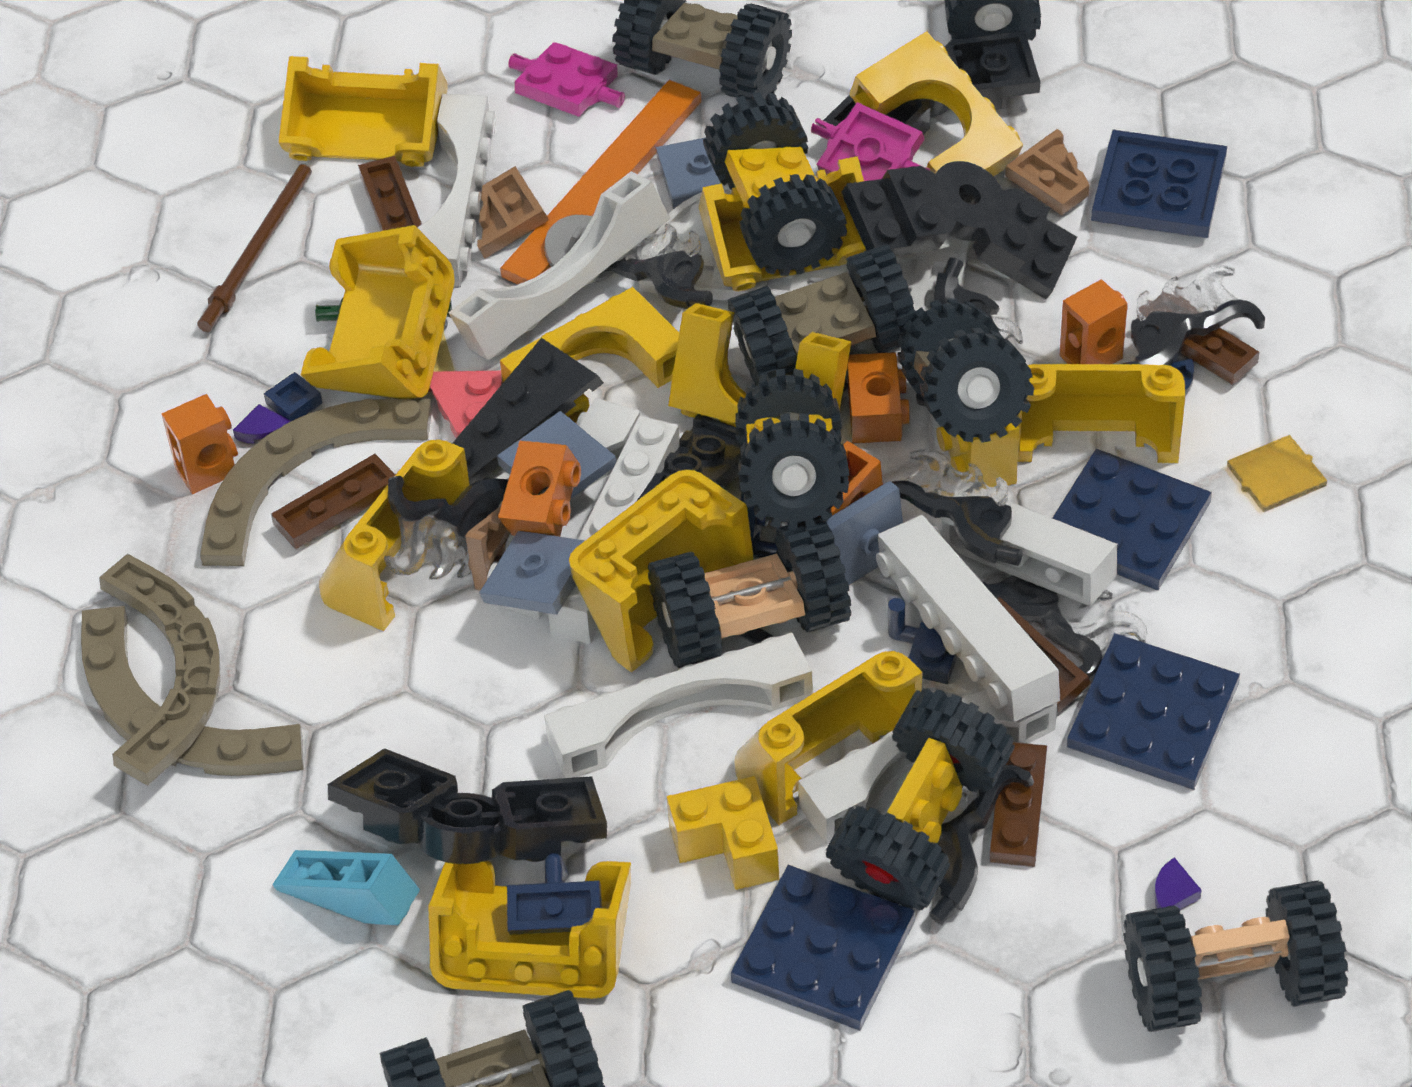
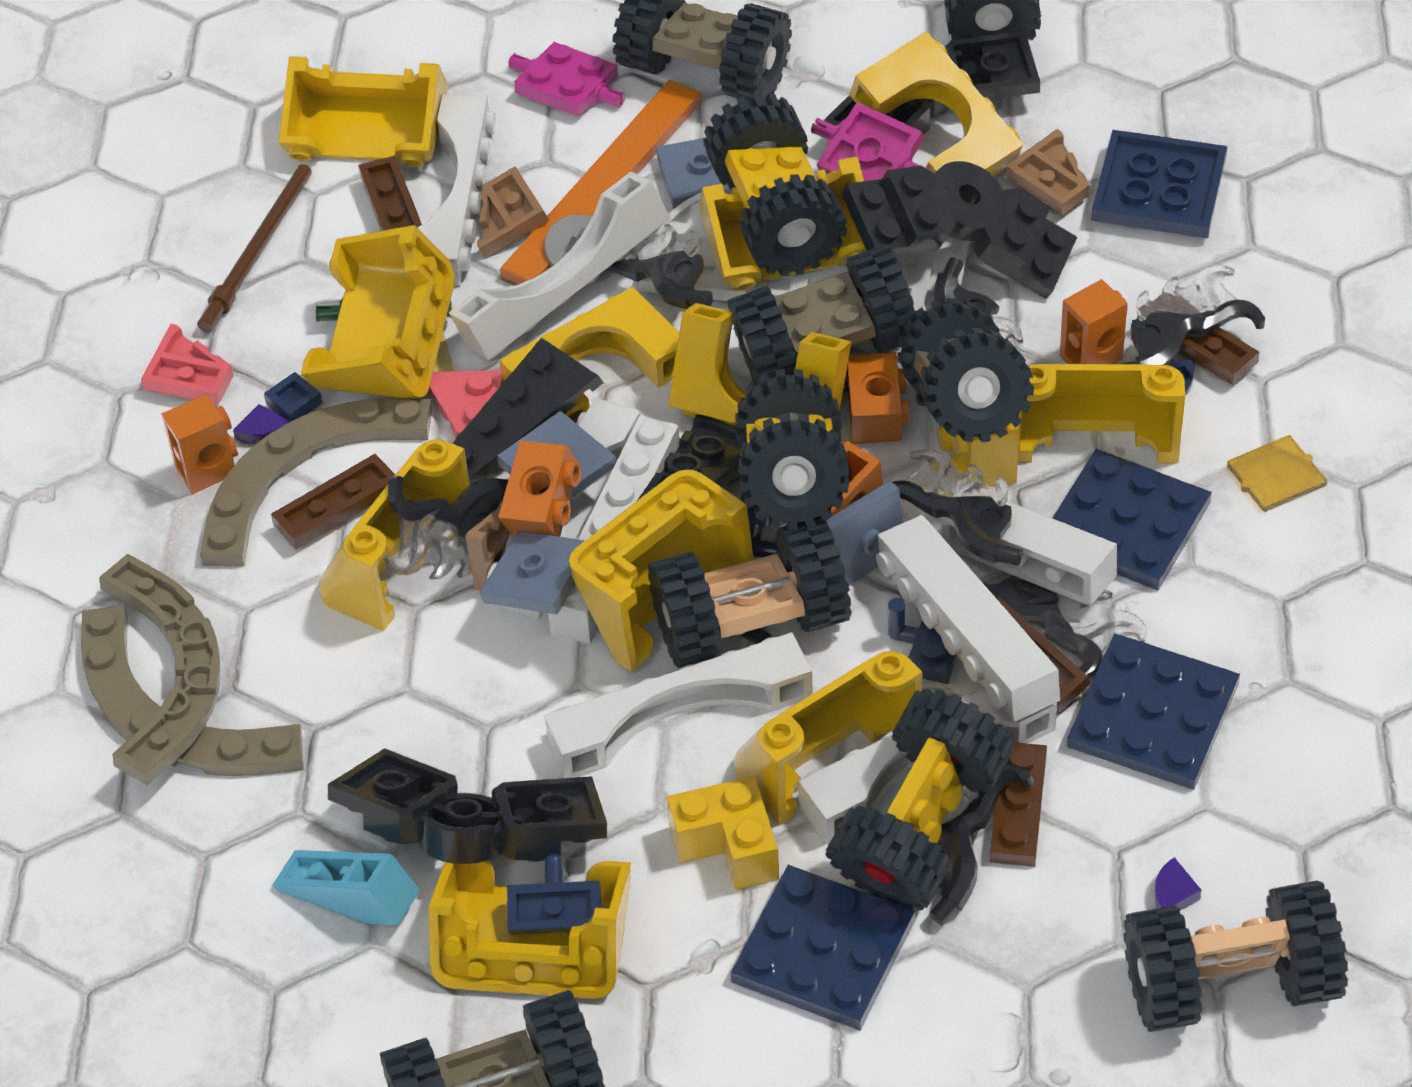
none -> coral wing [141,324,233,405]

